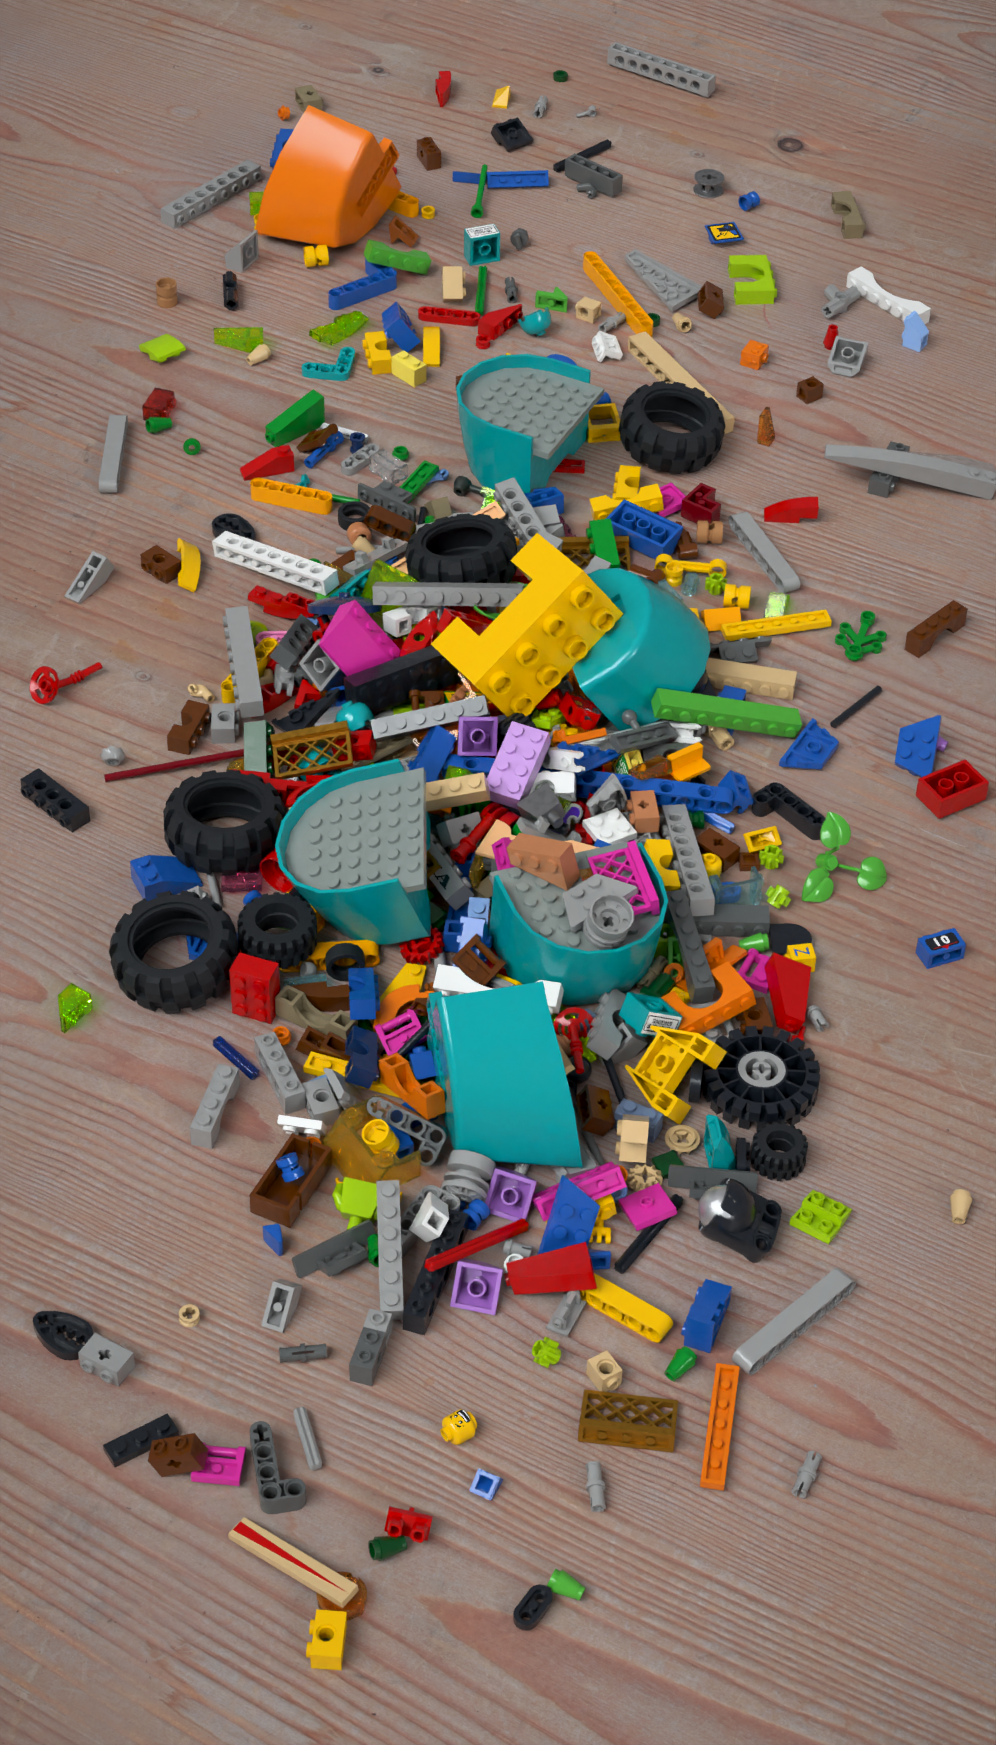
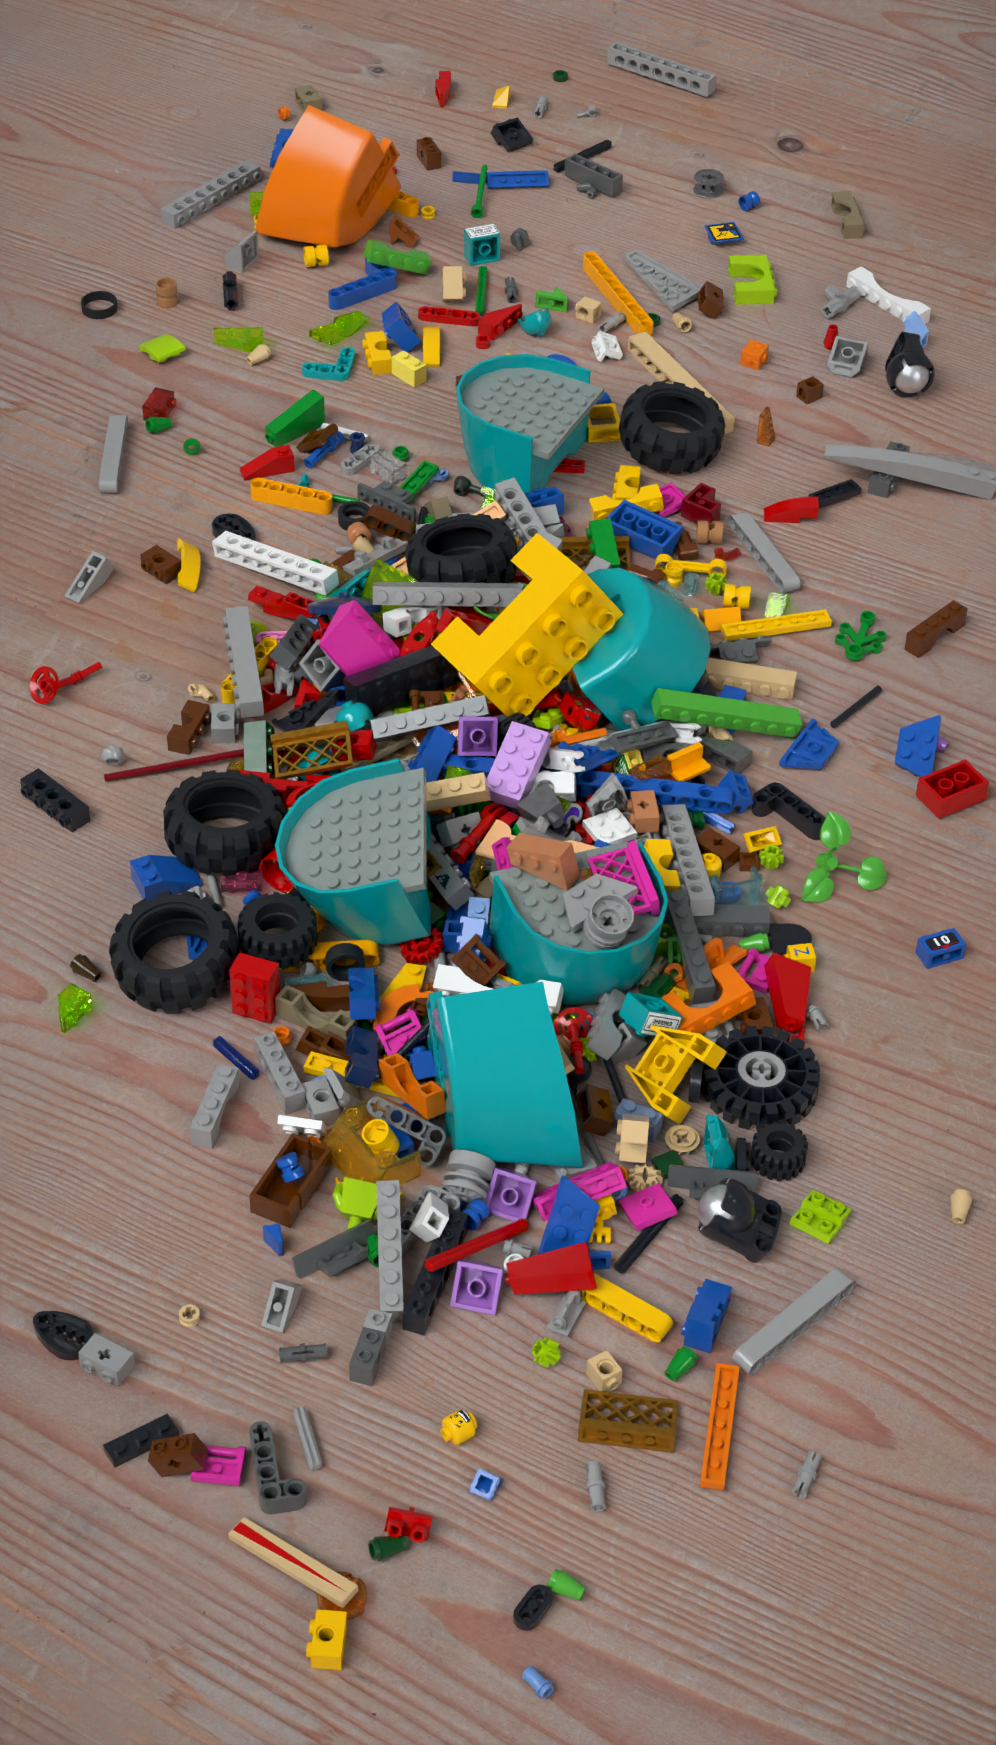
none -> dark brown cone [70,954,102,982]
none -> black tyre [81,291,118,319]
none -> medium blue pin [522,1666,554,1699]
none -> flat silver slope [694,735,752,774]
none -> clear red arm [714,547,741,561]
none -> black plate [808,479,861,509]
none -> black piece [885,332,935,397]

